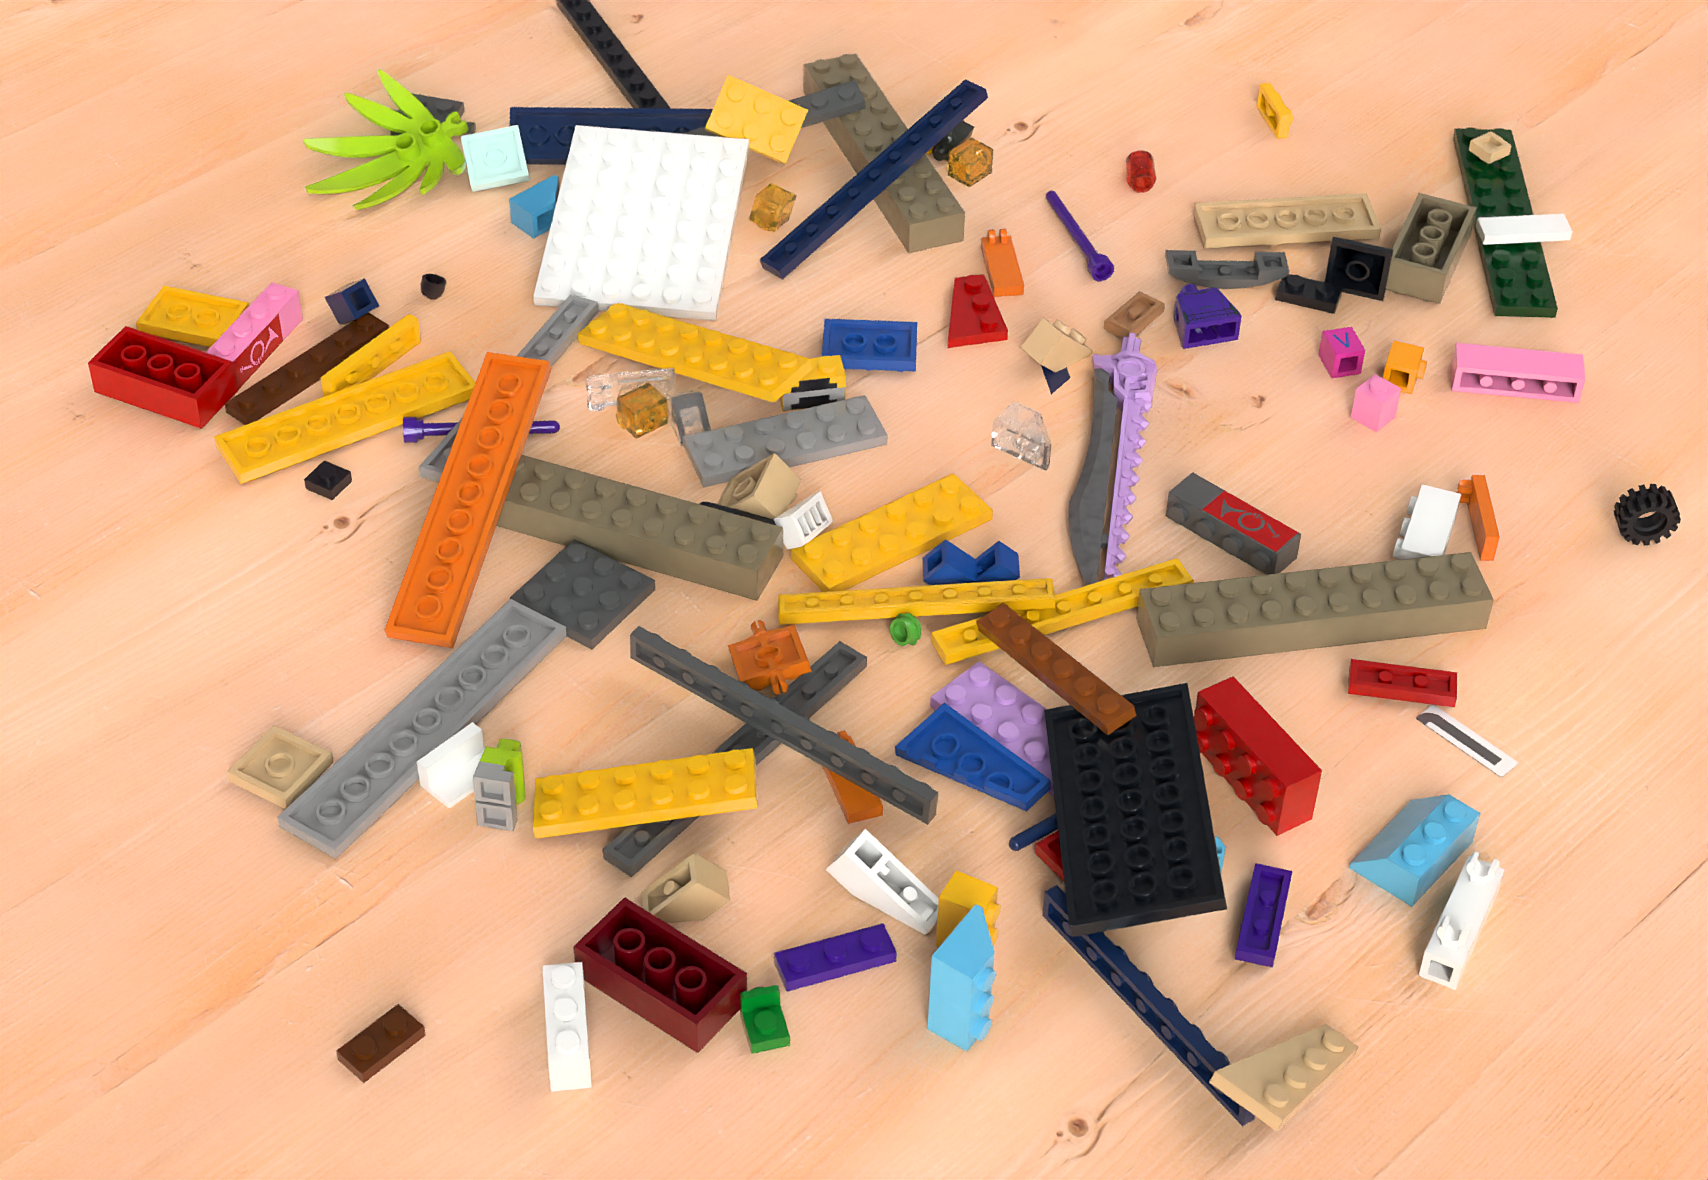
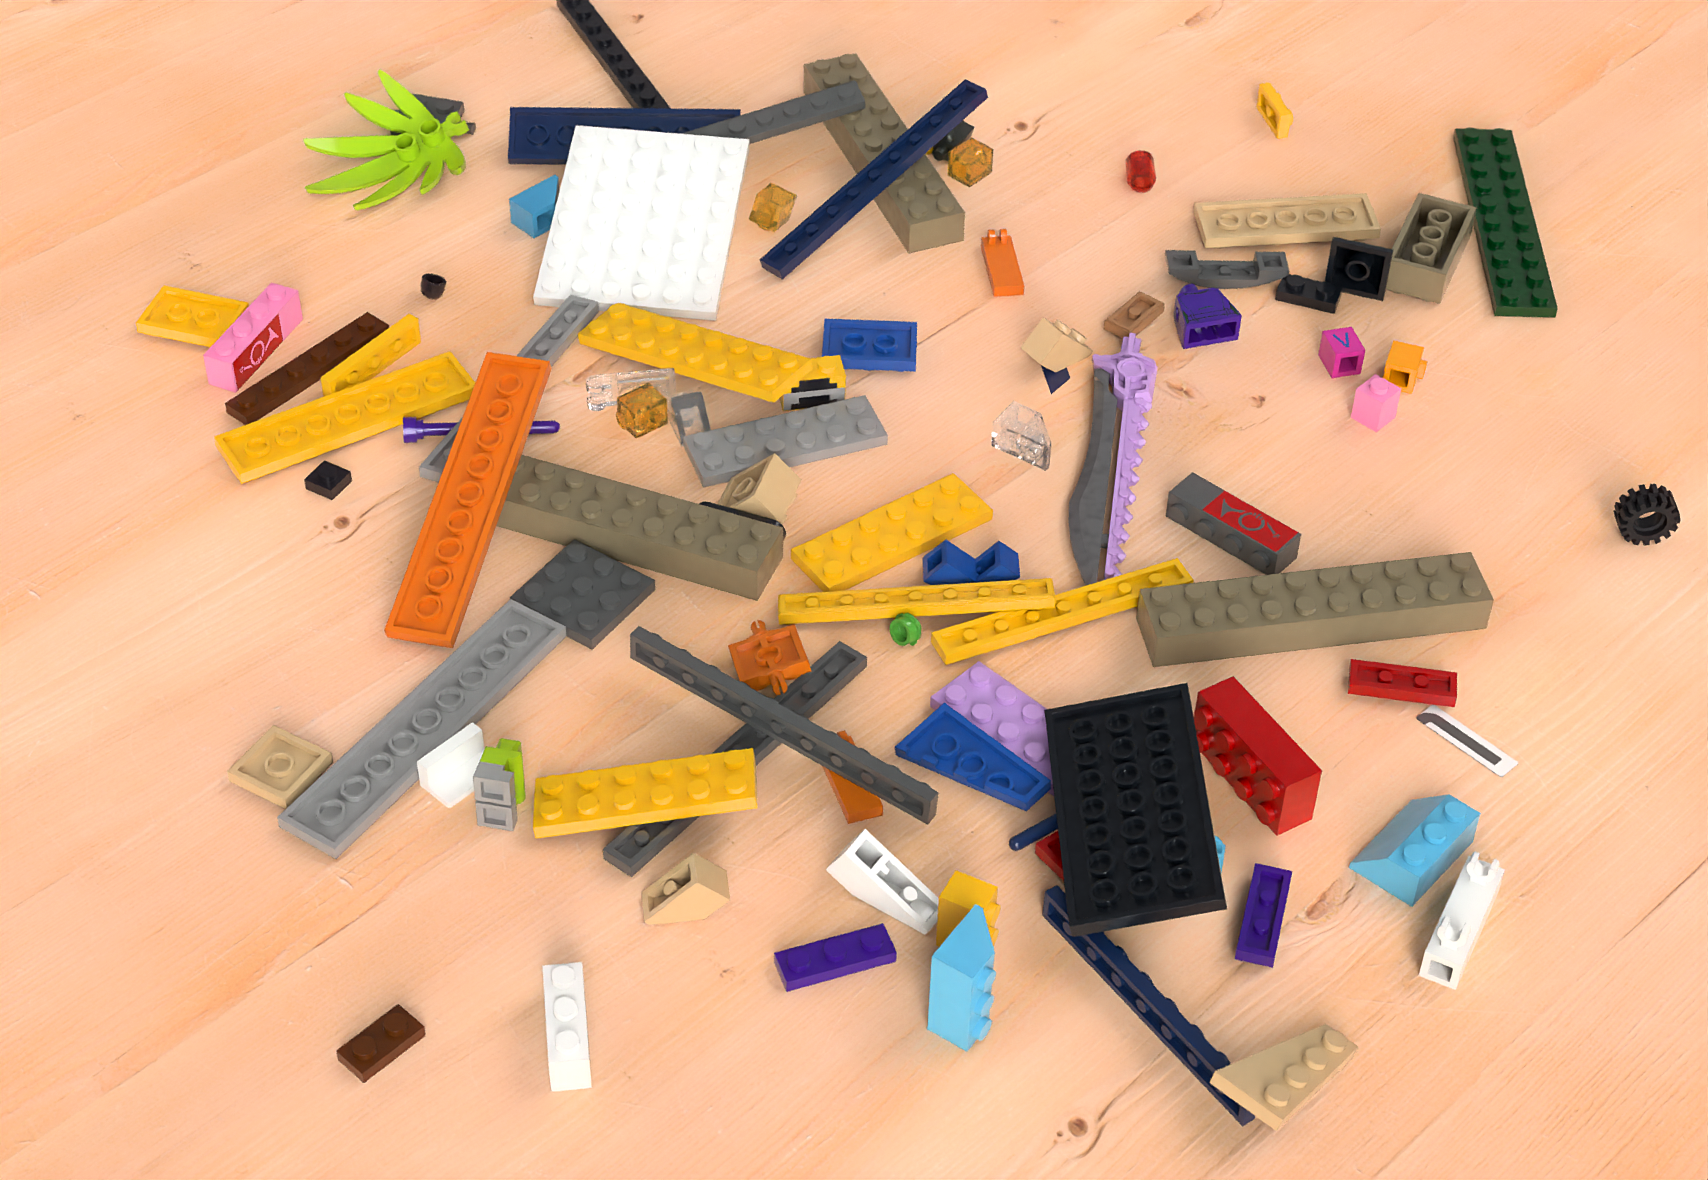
red brick [88,326,238,429] -> none
dark blue brick [324,278,379,324] -> none
light aqua plate [461,125,530,192] -> none
dark red brick [574,897,747,1053] -> none
yellow plate [705,75,808,165] -> none
green bracket [740,985,790,1054] -> none
white slope [774,491,833,550] -> none
red wing [948,274,1008,348] -> none
dark orange plate [976,603,1136,735] -> none
dark purple piece [1046,191,1114,281] -> none
white brick [1393,484,1461,560] -> none
bright pink brick [1451,343,1585,403] -> none
orange hinge [1456,475,1500,561] -> none
tan plate [1468,131,1512,164] -> none
white tile [1476,214,1573,245] -> none

